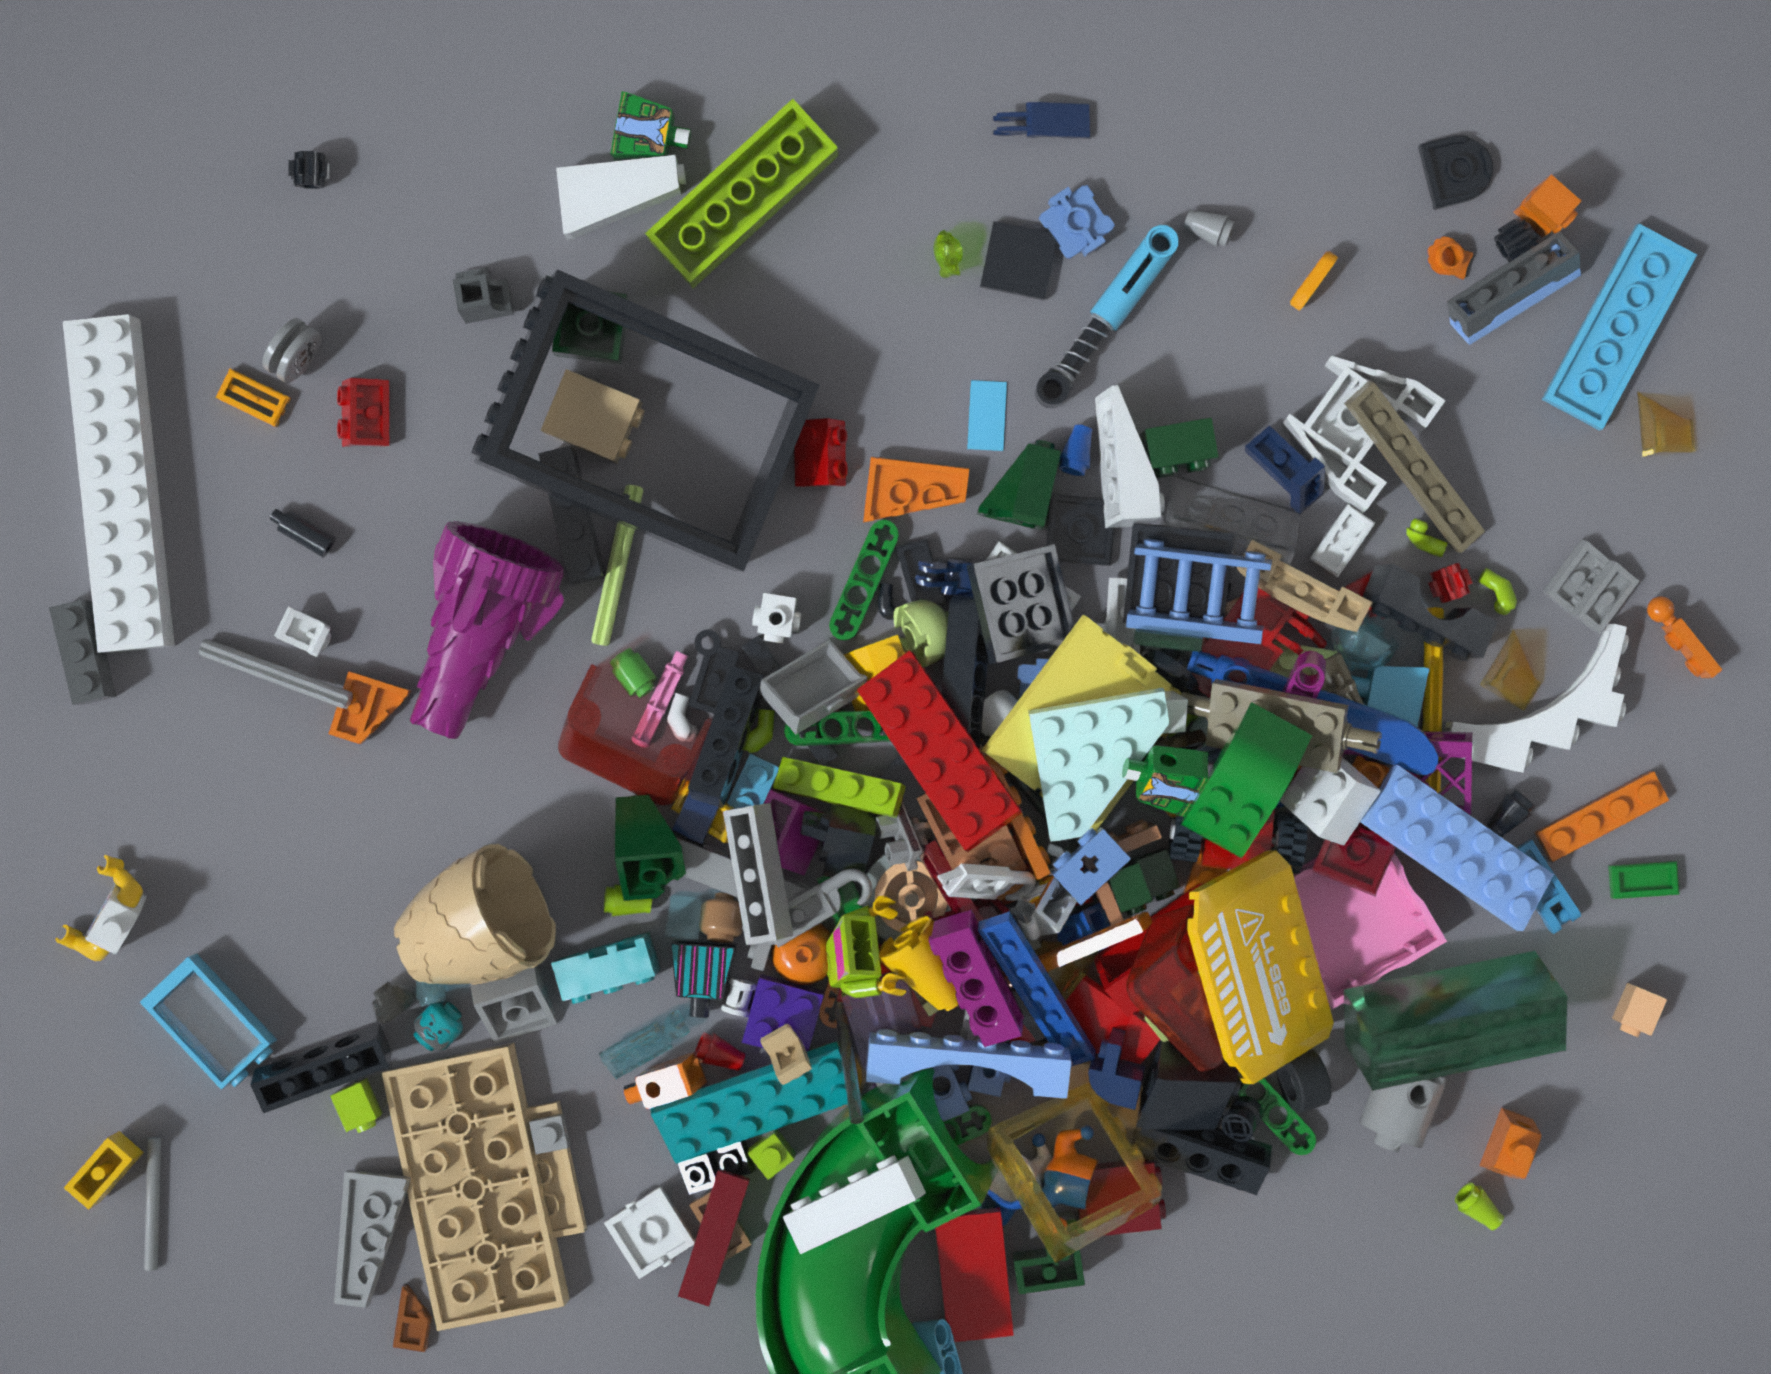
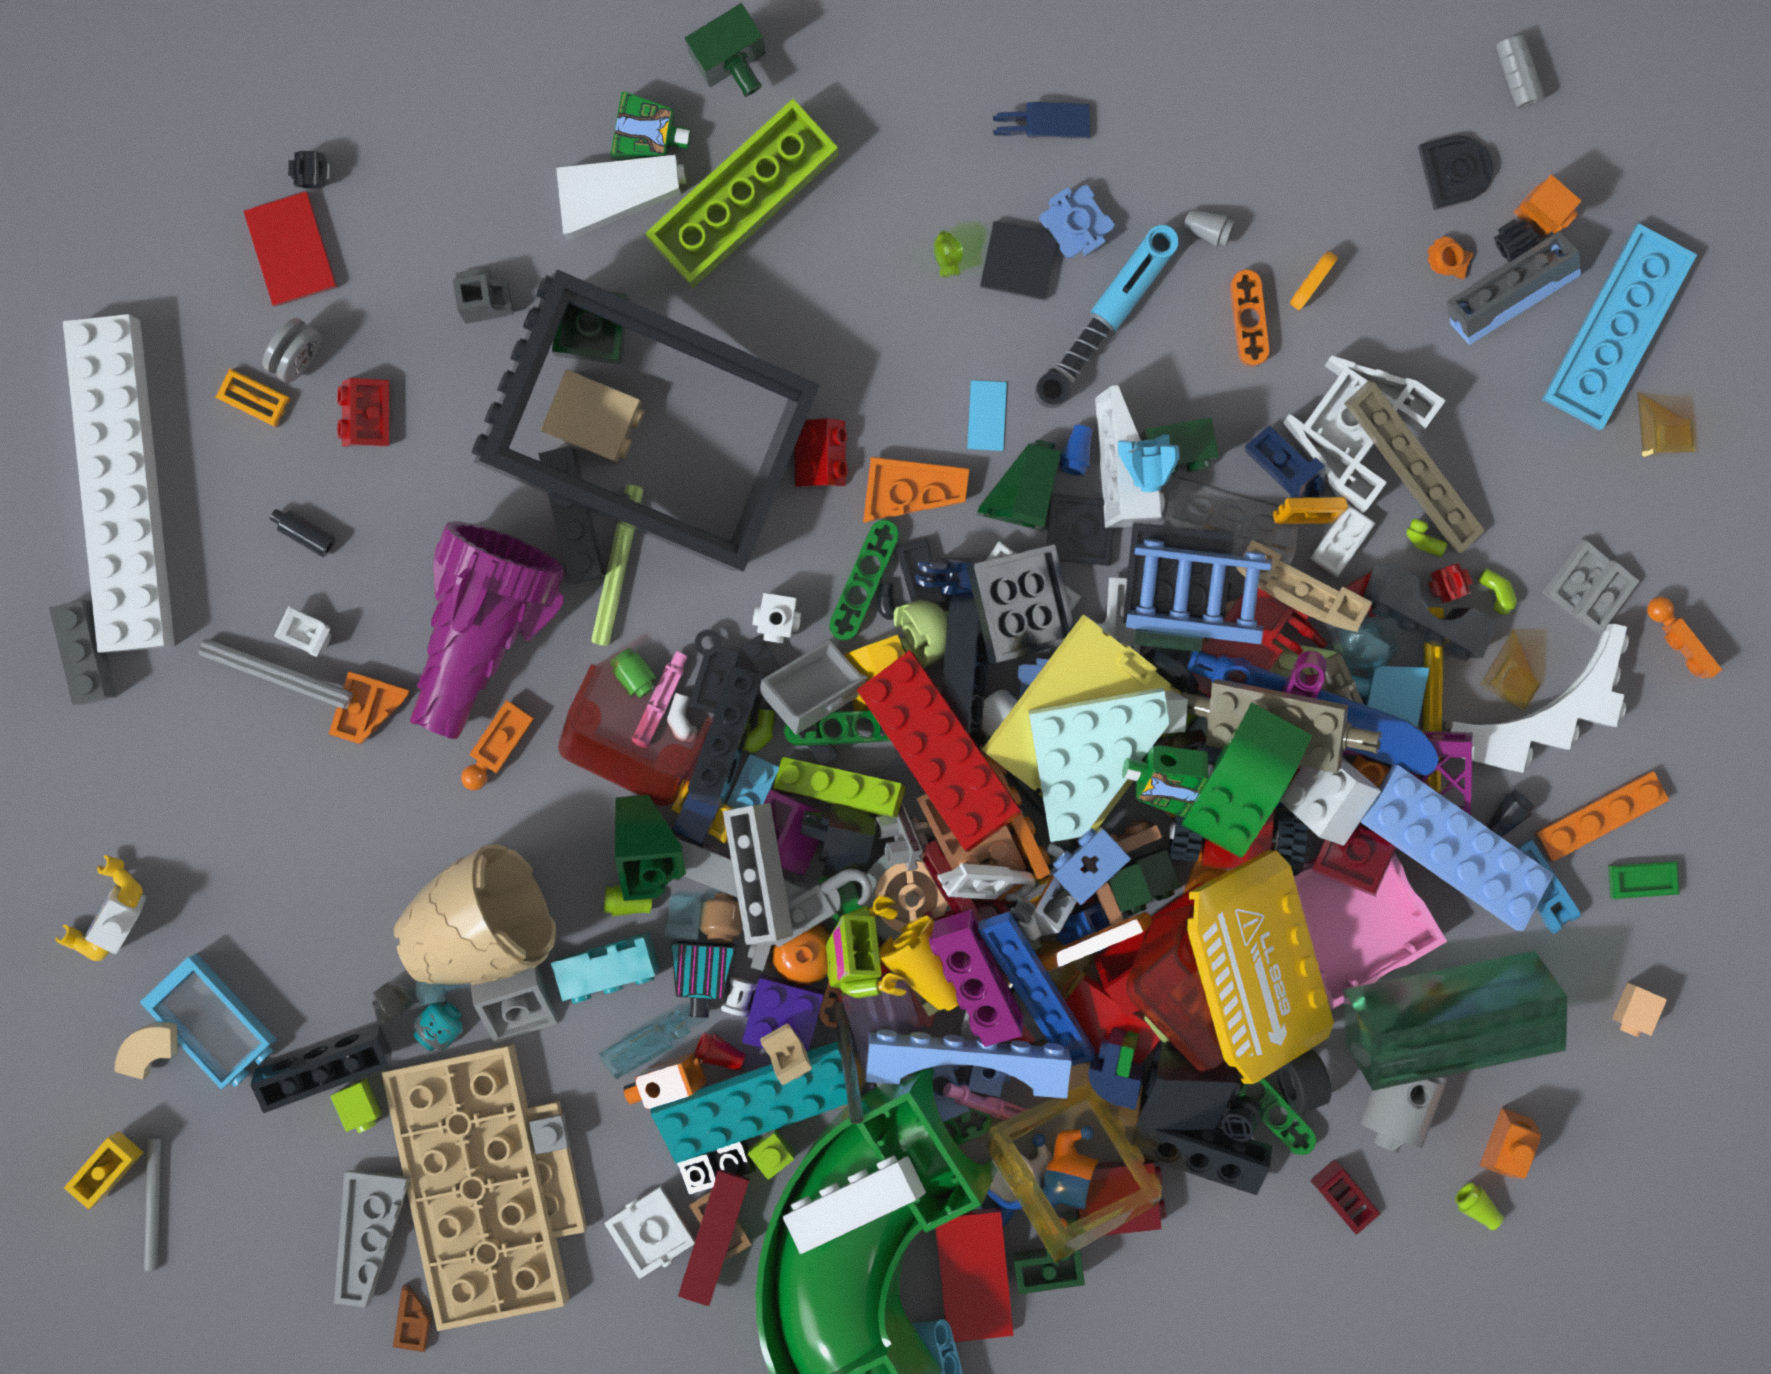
none -> tan tile [115,1022,178,1080]
none -> red tile [243,191,338,307]
none -> orange plate [461,700,535,791]
none -> dark green brick [684,3,766,97]
none -> bright pink piece [943,1083,1033,1128]
none -> green tile [1116,1031,1139,1078]
none -> medium azure brick [1118,434,1179,492]
none -> orange beam [1230,269,1269,367]
none -> light orange tile [1272,497,1348,524]
none -> dark red slope [1311,1160,1381,1235]
none -> light grey axle [1496,34,1545,109]

